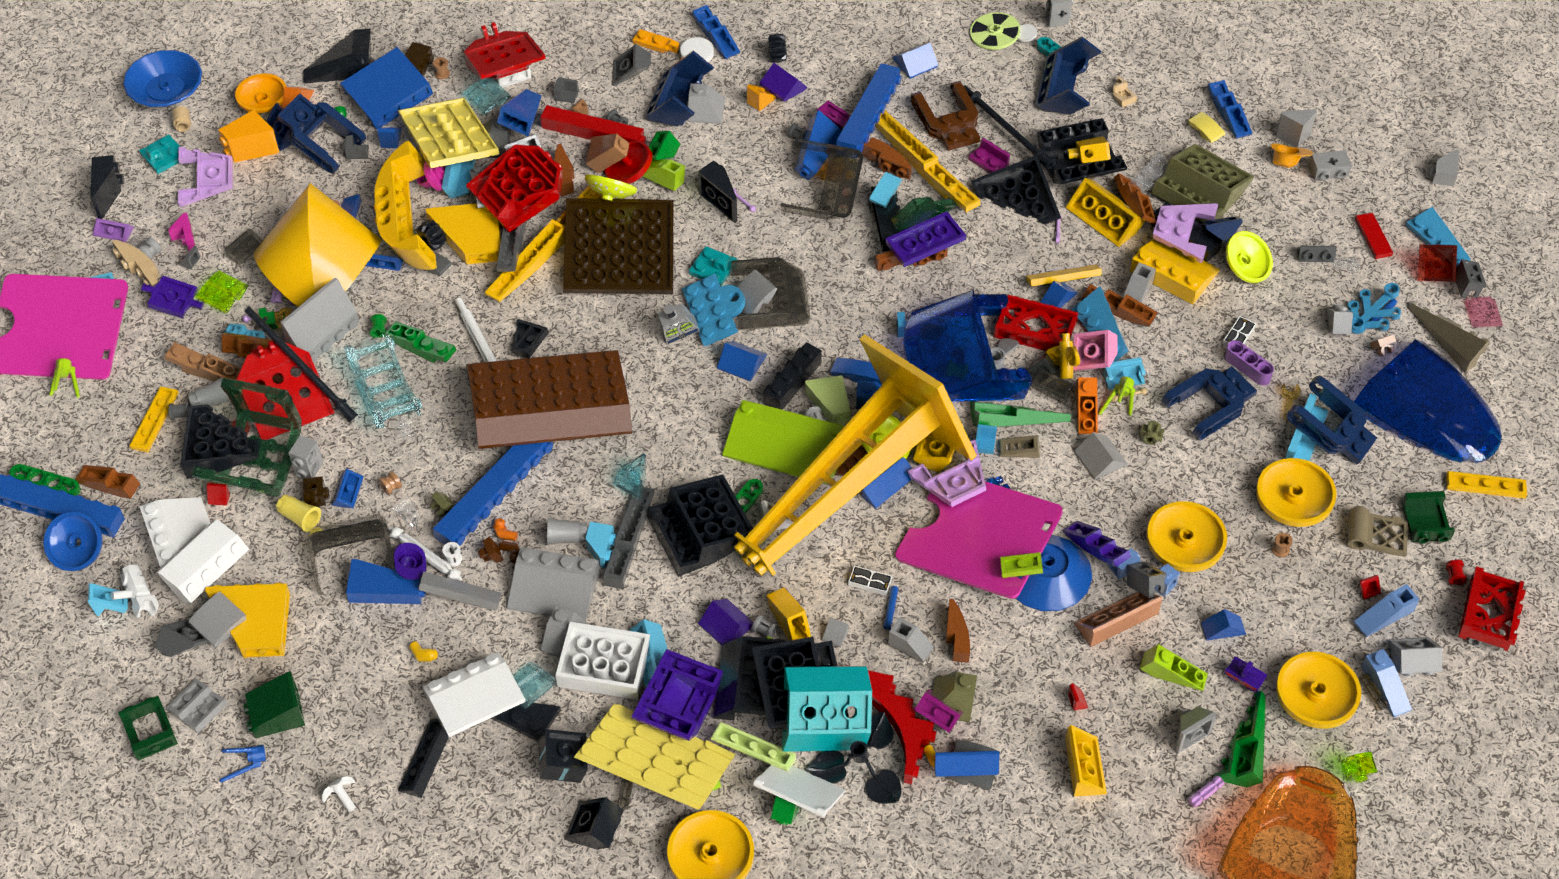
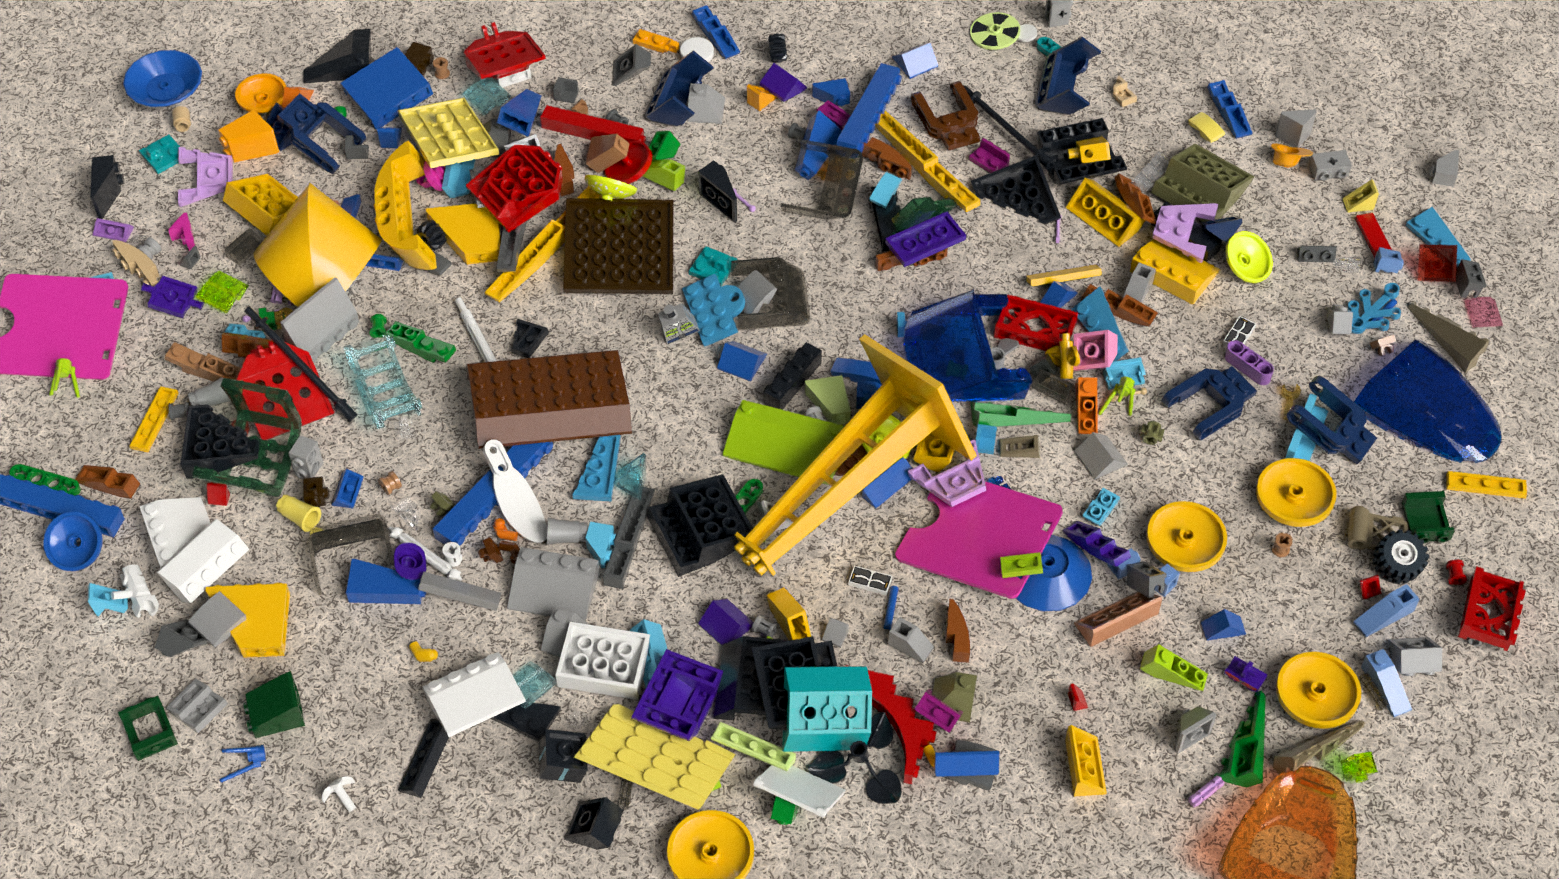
none -> yellow slope [223,174,298,236]
none -> white plant [483,440,547,543]
none -> dark azure wing [572,435,621,502]
none -> blue slope [812,78,850,106]
none -> medium azure slope [1083,488,1120,526]
none -> dark tan wedge [1273,720,1365,779]
none -> light yellow slope [1342,179,1379,212]
none -> medium blue brick [1373,247,1404,273]
none -> black wheel [1373,530,1429,584]

